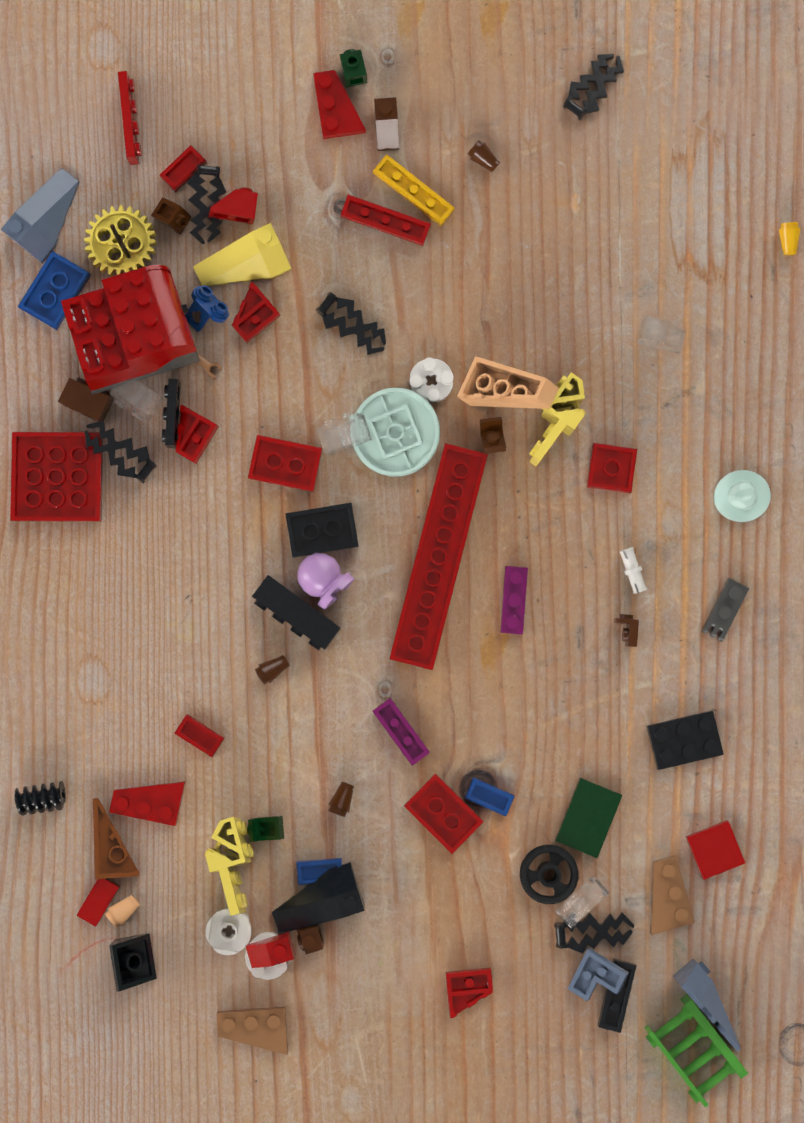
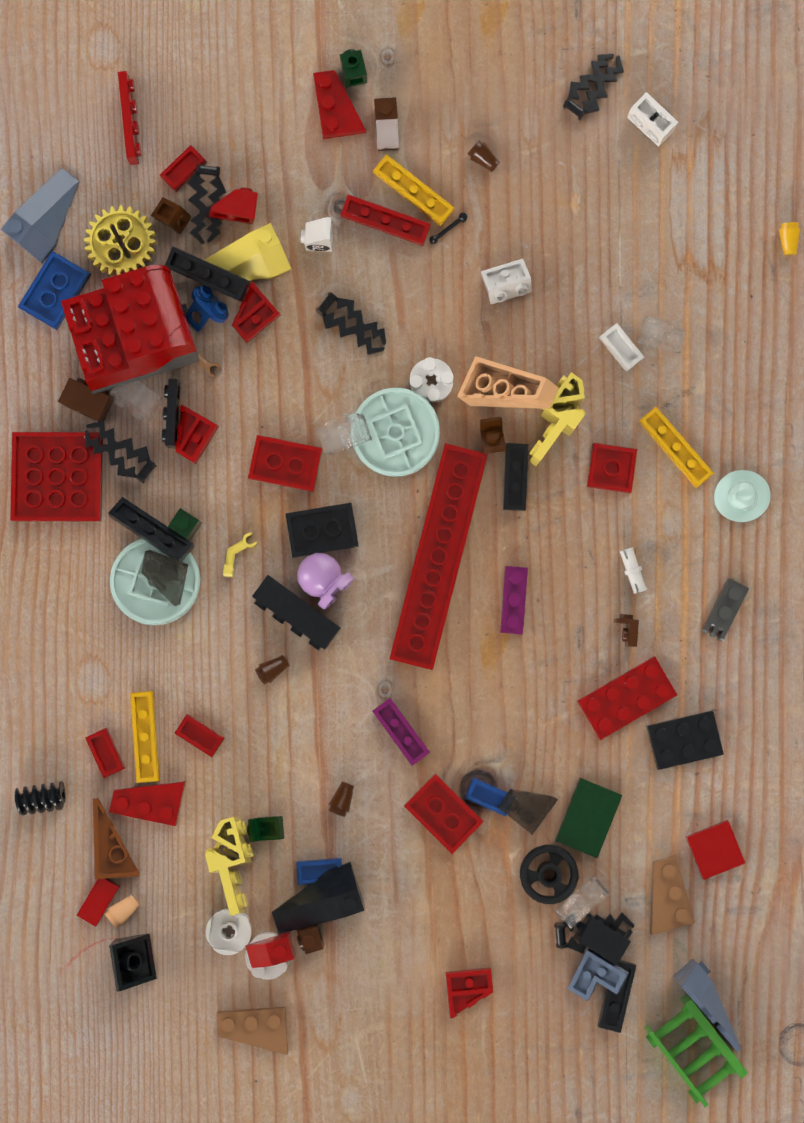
none -> red tile [85,728,125,779]
none -> black plate [108,497,194,564]
none -> light aqua plate [110,538,201,626]
none -> yellow tile [130,691,160,783]
none -> clear smoke wing [141,550,188,606]
none -> black plate [165,246,251,302]
none -> dark green brick [168,508,202,541]
none -> light yellow arm [223,533,258,578]
none -> white slope [301,217,333,252]
none -> black hinge [429,213,467,244]
none -> white bracket [481,259,532,304]
none -> clear smoke wing [497,789,558,835]
none -> black plate [503,443,529,511]
none -> black brick [574,914,631,965]
none -> red plate [577,656,677,740]
none -> white tile [599,323,644,372]
none -> white brick [627,92,678,147]
none -> yellow tile [638,406,714,488]

